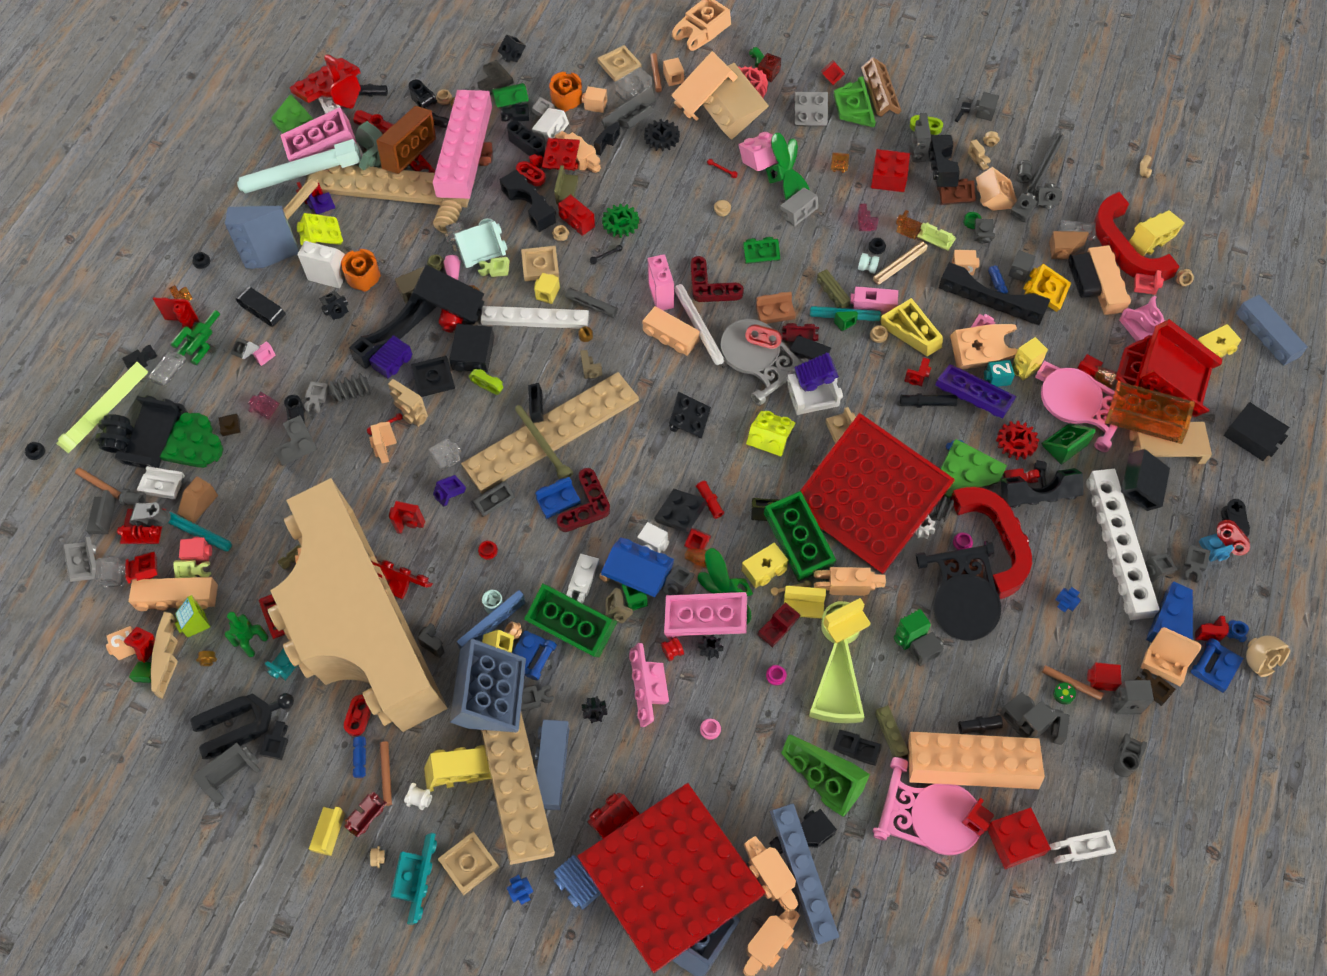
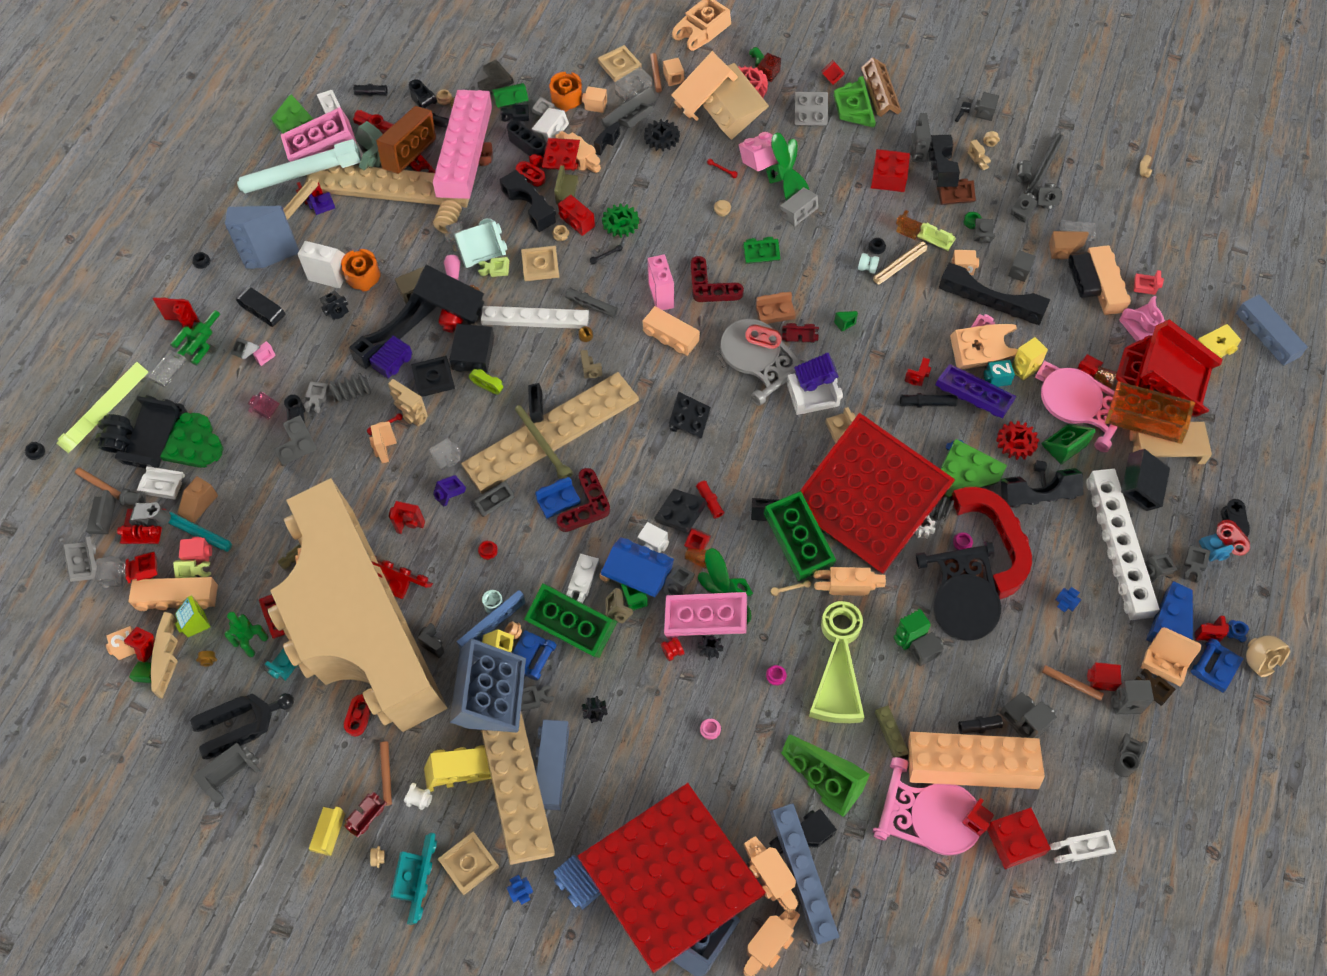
black plate [122,345,157,370] -> none
clear orange tile [169,285,193,301] -> none
dark brown plate [218,413,241,437] -> none
black plate [260,721,288,760] -> none
red plate [289,54,361,109] -> none
neon yellow bracket [297,213,343,245] -> none
blue axle [353,736,366,778] -> none
olive plate [427,254,444,270] -> none
black brick [498,34,526,62] -> none
light yellow brick [534,273,560,304] -> none
red bracket [587,793,640,839] -> none
bright pink bracket [629,643,669,727] -> none
white axle [674,284,724,365] -> none
light yellow brick [741,542,788,588] -> none
neon yellow bracket [746,411,795,456] -> none
dark red slope [757,602,801,648] -> none
light yellow panel [784,586,826,619] -> none
black slope [790,335,832,360] -> none
teal axle [810,306,881,321] -> none
olive piece [816,269,851,308] -> none
light yellow panel [823,598,871,643] -> none
clear orange tile [831,152,849,173] -> none
black slope [833,730,882,766] -> none
bright pink brick [850,287,898,314] -> none
clear pink bracket [857,204,879,231] -> none
tan plate [870,325,888,343] -> none
light yellow wedge [881,298,943,356] -> none
lime plate [909,115,943,135] -> none
light nougat slope [976,167,1017,211] -> none
blue axle [988,265,1008,294] -> none
red plate [1003,468,1040,483] -> none
yellow plate [1023,264,1071,312] -> none
dark grey bracket [1051,709,1070,745] -> none
green tile [1053,682,1076,705] -> none
red arch [1094,192,1180,281] -> none
light yellow wedge [1129,210,1185,256] -> none
tan plate [1176,269,1194,286] -> none
black brick [1223,402,1290,461] -> none

